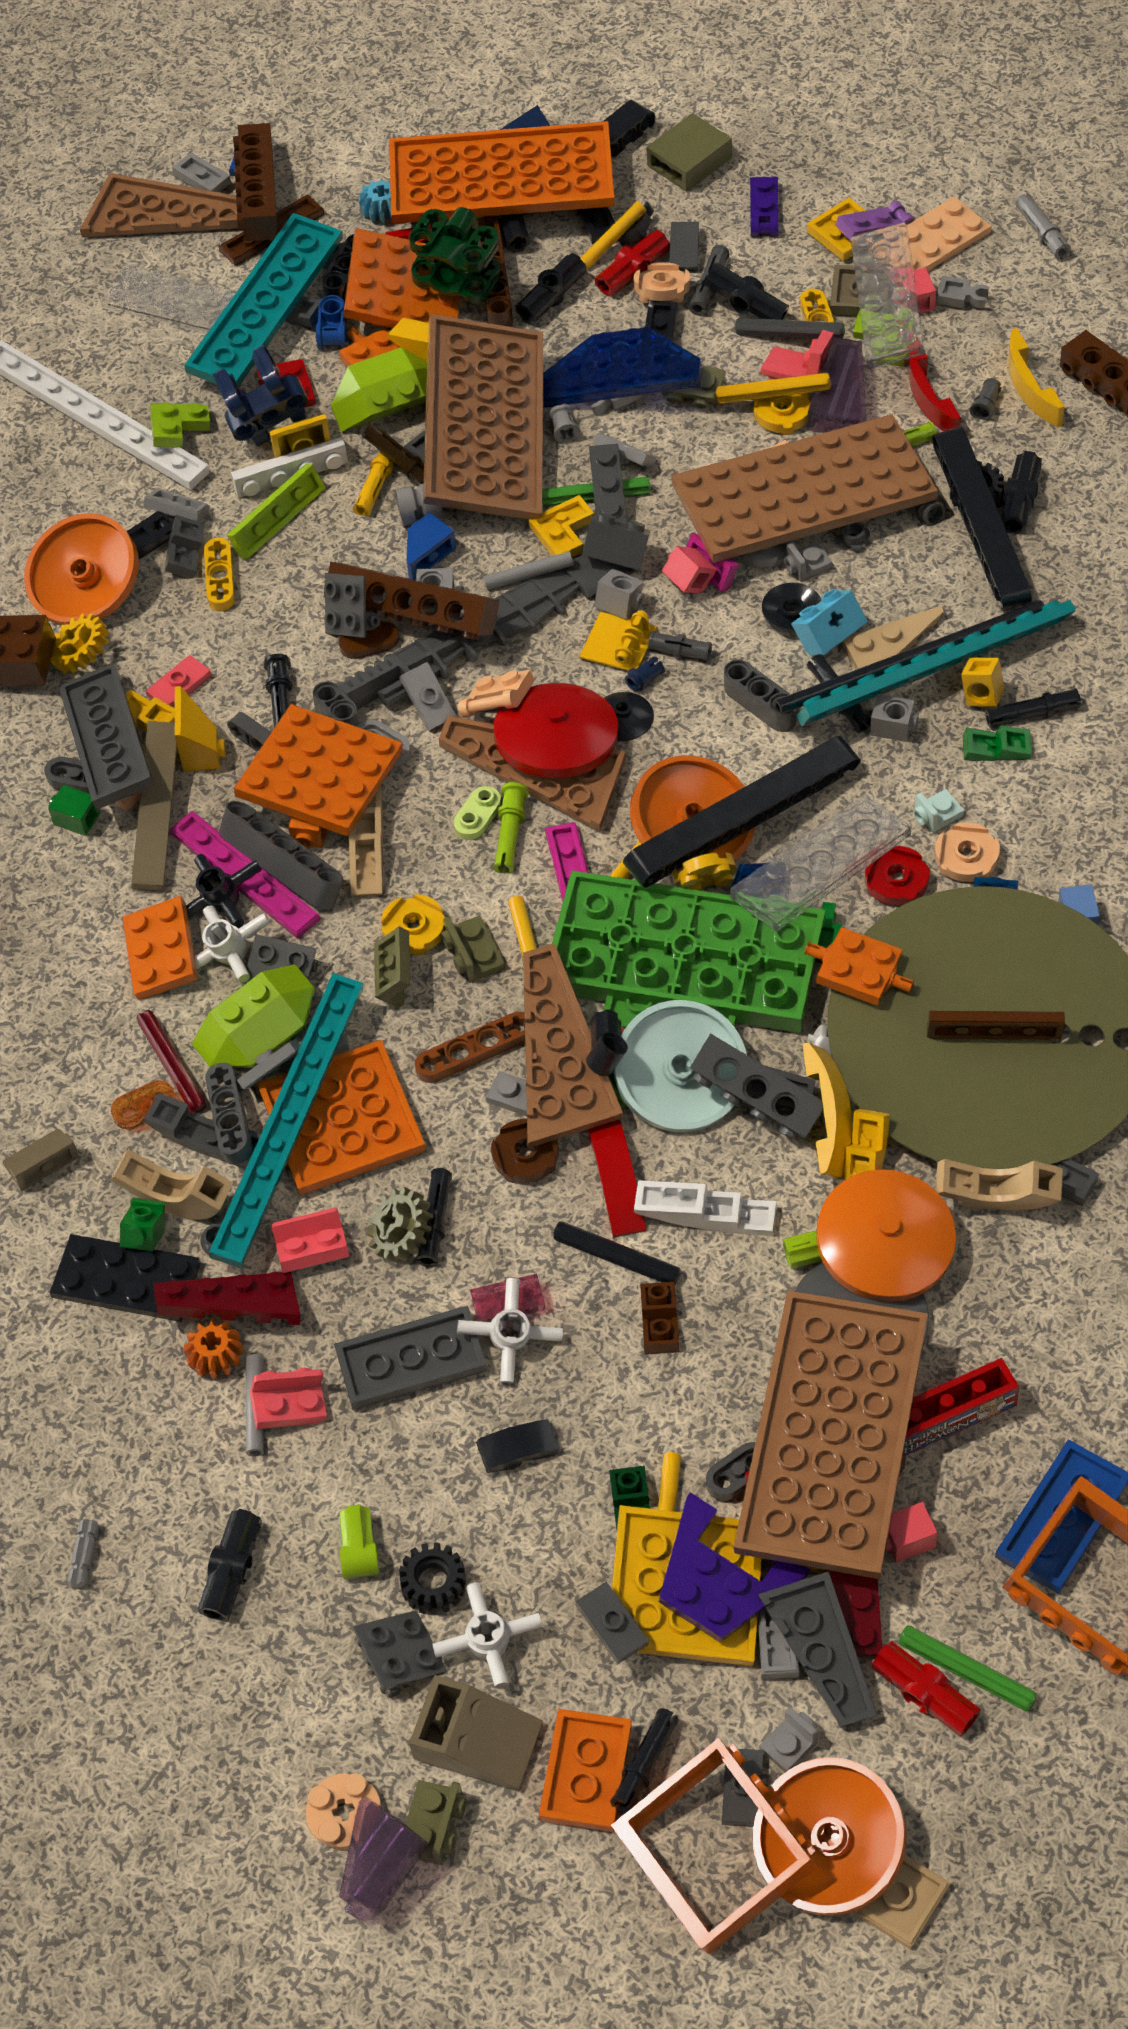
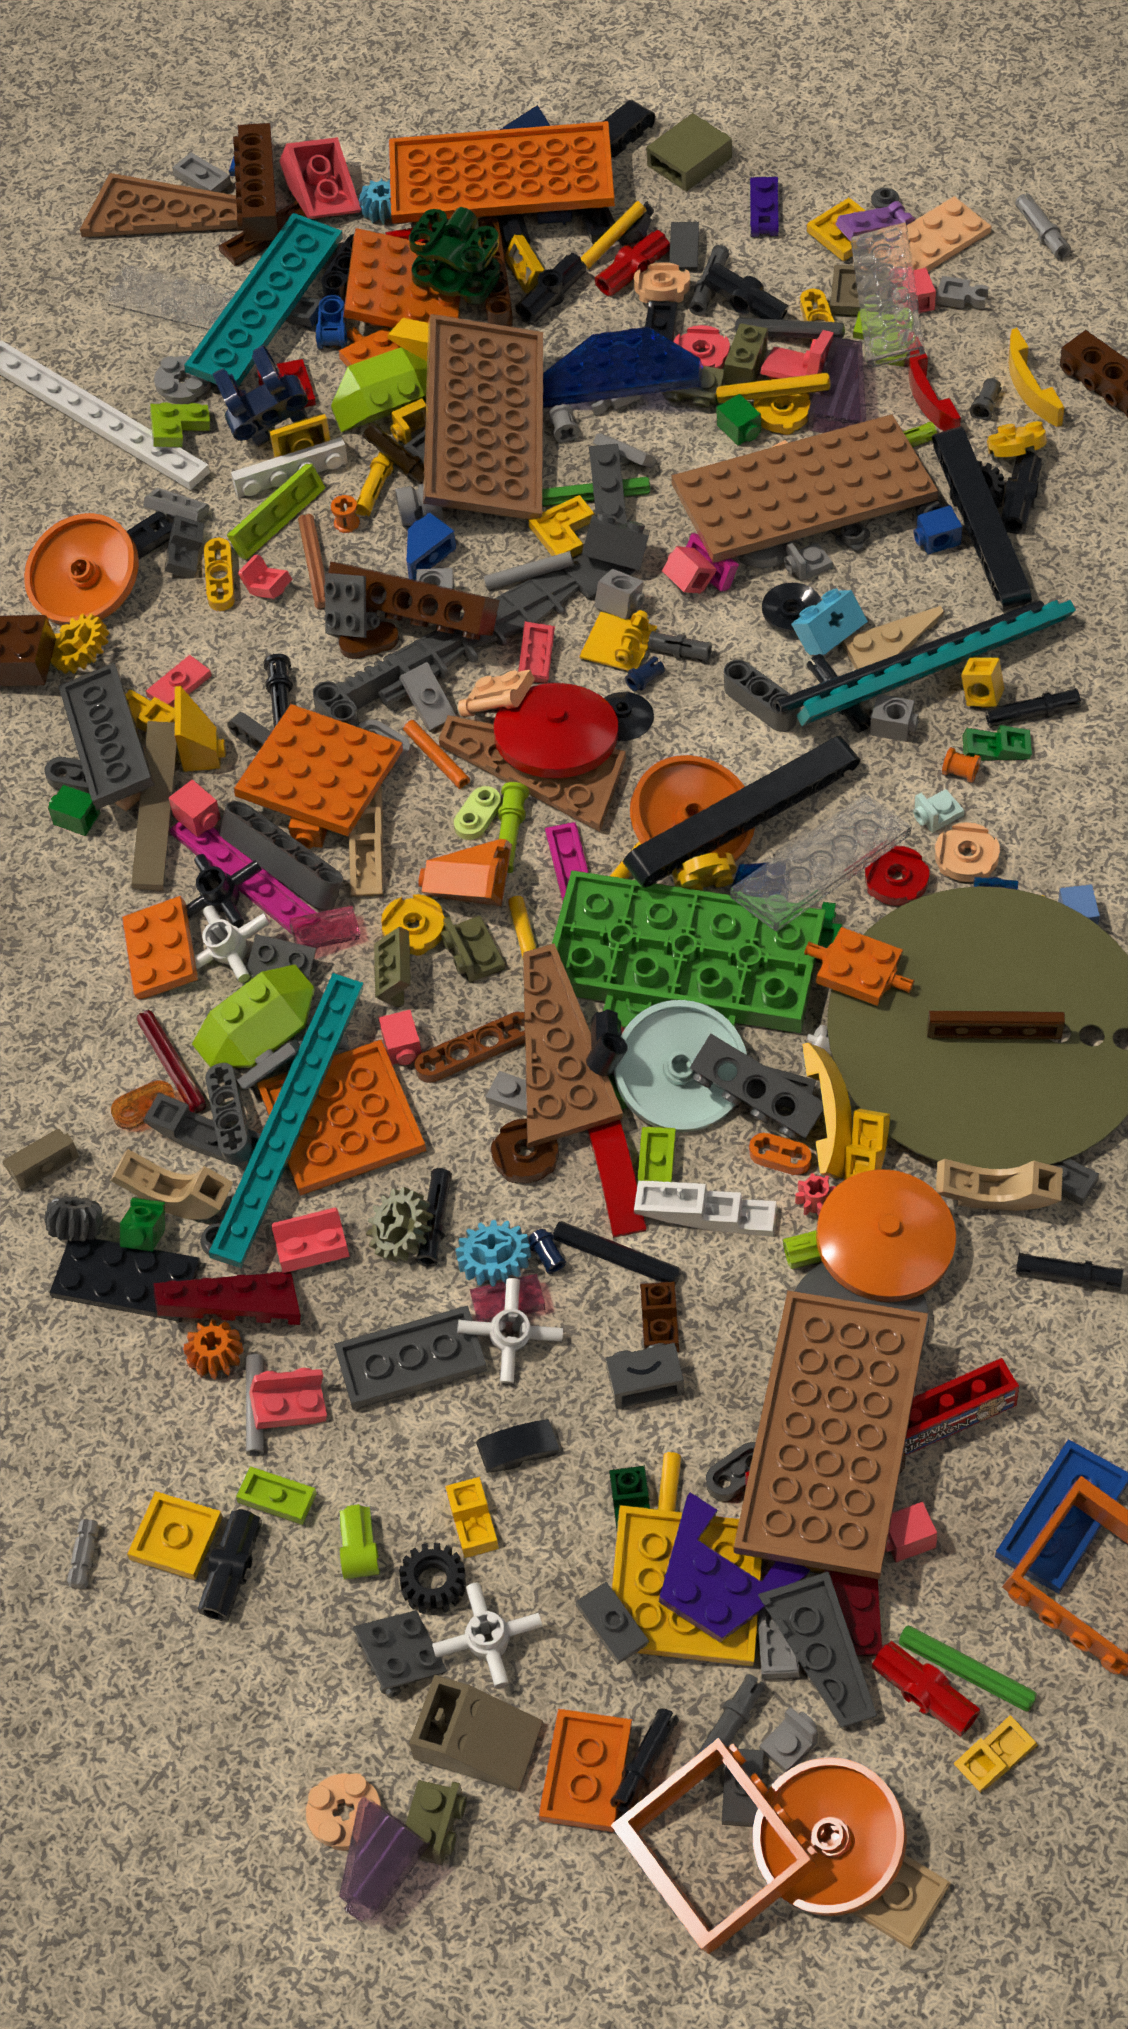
none -> dark grey gear [44,1196,103,1242]
none -> yellow plate [127,1491,223,1580]
none -> light grey plate [154,356,212,404]
none -> coral brick [168,780,221,837]
none -> lime plate [236,1466,317,1525]
none -> coral bracket [238,555,293,599]
none -> coral slope [279,137,361,219]
none -> clear pink plate [289,906,361,948]
none -> nougat axle [298,513,325,609]
none -> orange bush [331,495,360,533]
none -> coral brick [378,1010,422,1065]
none -> yellow bracket [390,398,426,445]
none -> orange piece [403,720,470,789]
none -> orange slope [418,839,512,907]
none -> yellow slope [445,1477,499,1558]
none -> medium azure gear [455,1220,531,1287]
none -> yellow piece [504,235,544,293]
none -> coral plate [518,621,555,683]
none -> dark blue pin [528,1229,567,1274]
none -> dark blue pin [537,210,572,225]
none -> dark grey brick [606,1343,685,1409]
none -> lime plate [637,1127,676,1186]
none -> coral plate [672,325,730,369]
none -> dark grey pin [695,1674,767,1781]
none -> green brick [716,394,761,446]
none -> olive brick [724,323,768,385]
none -> orange beam [749,1132,812,1175]
none -> coral gear [795,1173,836,1216]
none -> dark grey plate [871,188,899,208]
none -> blue brick [913,505,962,555]
none -> orange bush [942,747,981,783]
none -> yellow slope [953,1715,1038,1793]
none -> yellow plate [987,421,1047,457]
none -> black pin [1016,1252,1124,1291]

